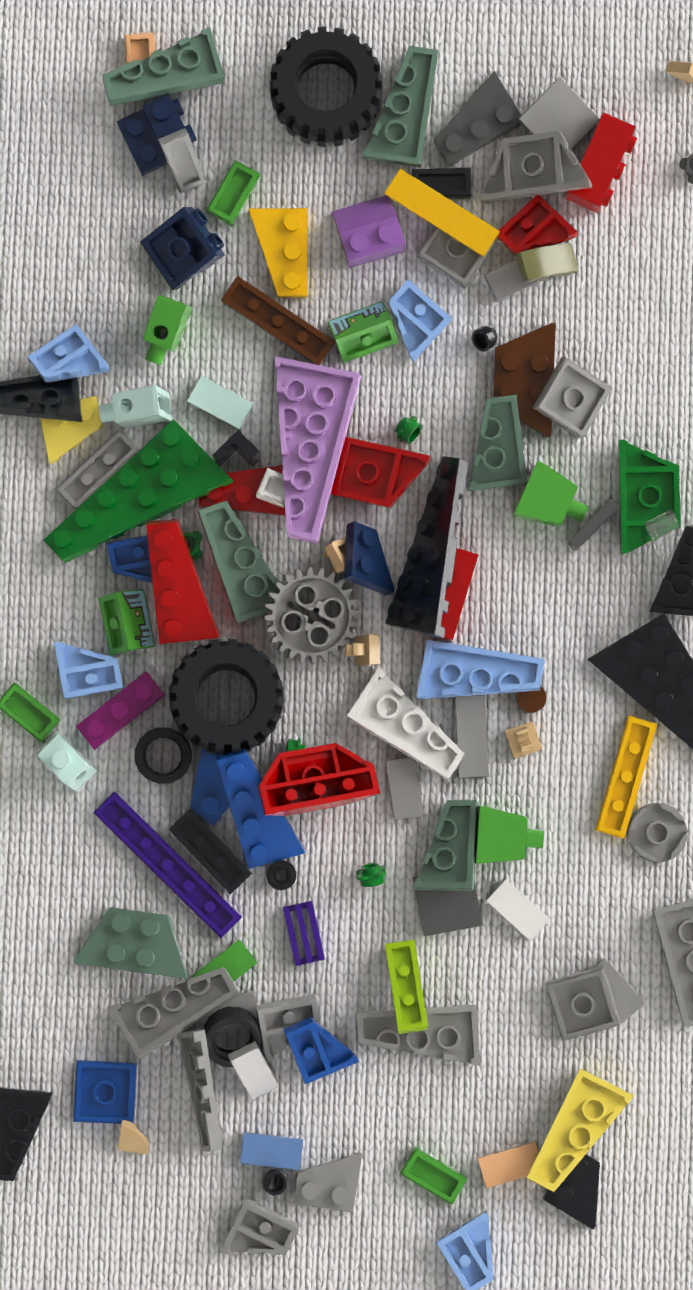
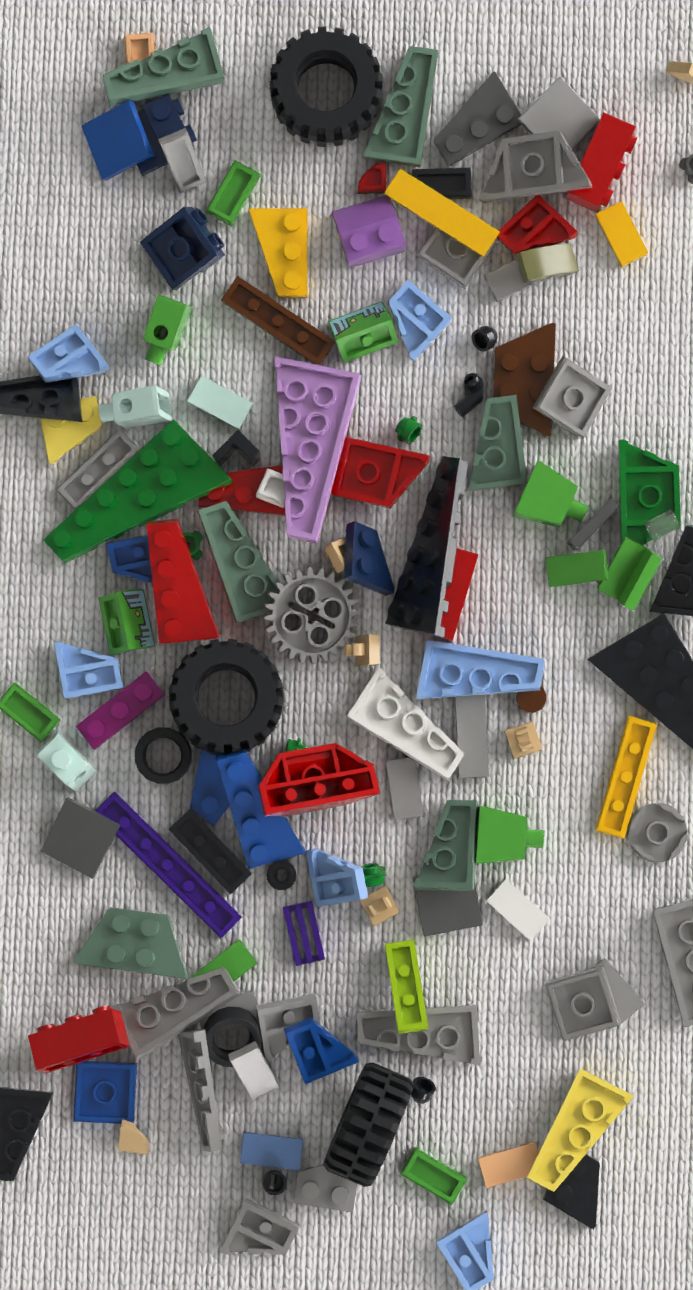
none -> red brick [28,1006,130,1074]
none -> dark grey tile [41,797,121,879]
none -> blue tile [81,100,154,180]
none -> light blue wing [306,848,368,907]
none -> black tyre [323,1062,414,1187]
none -> red tile [357,162,387,194]
none -> tan tile [359,886,399,927]
none -> black hinge [410,1077,436,1104]
none -> black arm [453,373,484,418]
none -> bright green tile [546,550,609,587]
none -> yellow tile [595,201,648,268]
none -> bright green panel [597,537,663,611]

